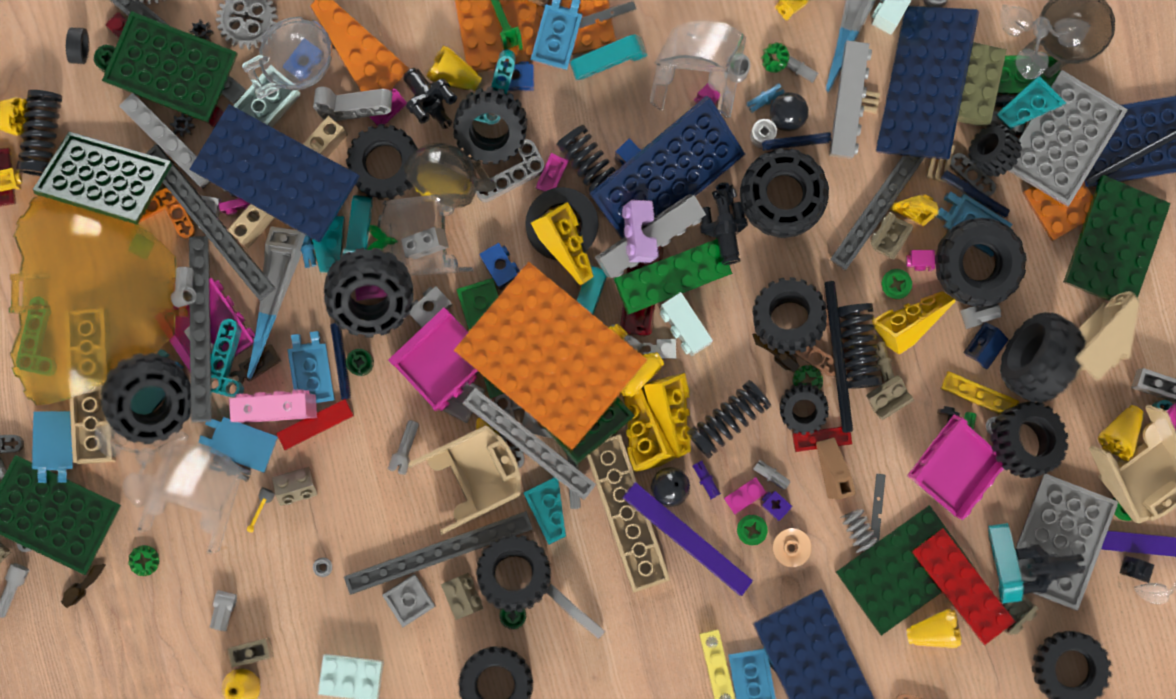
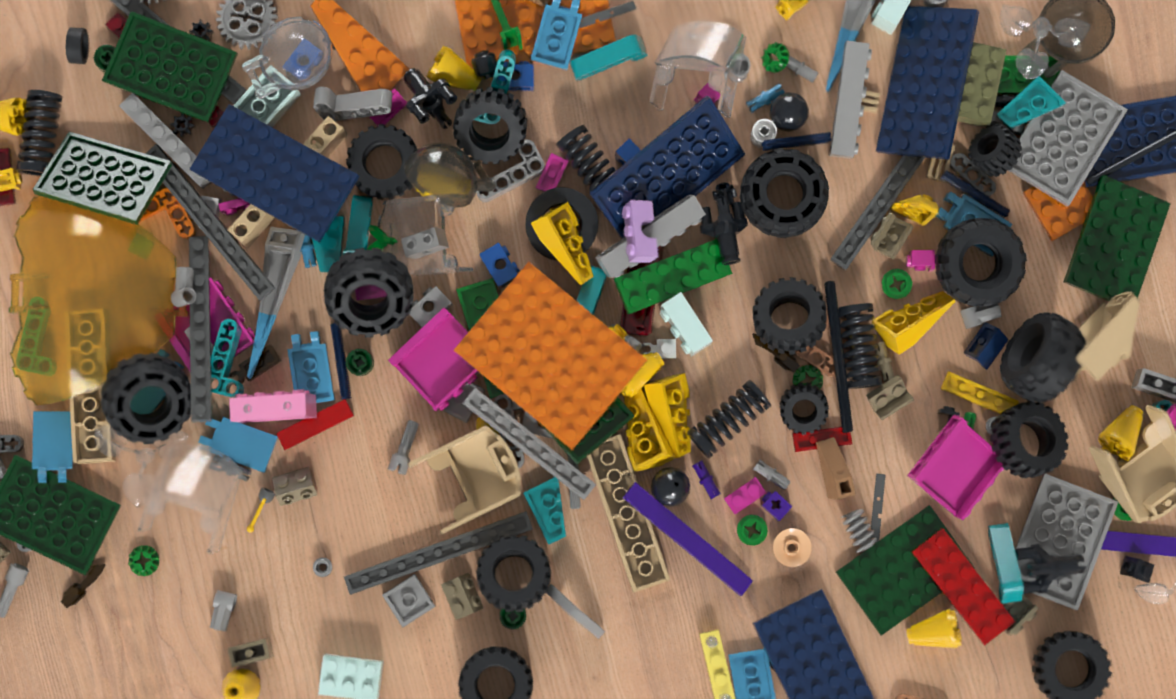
none -> black head [471,50,497,80]

